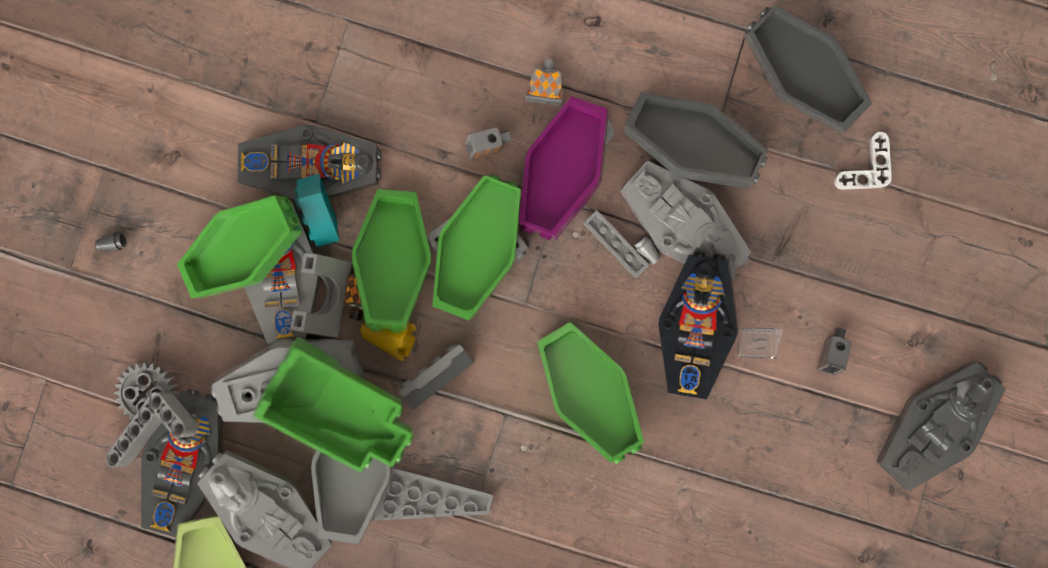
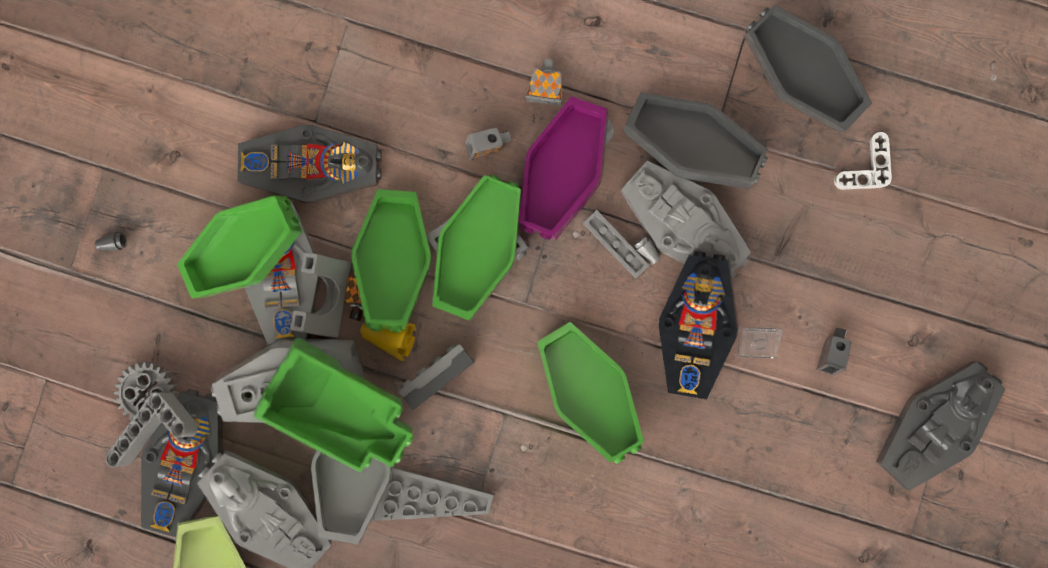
teal brick [295,173,339,247] -> none

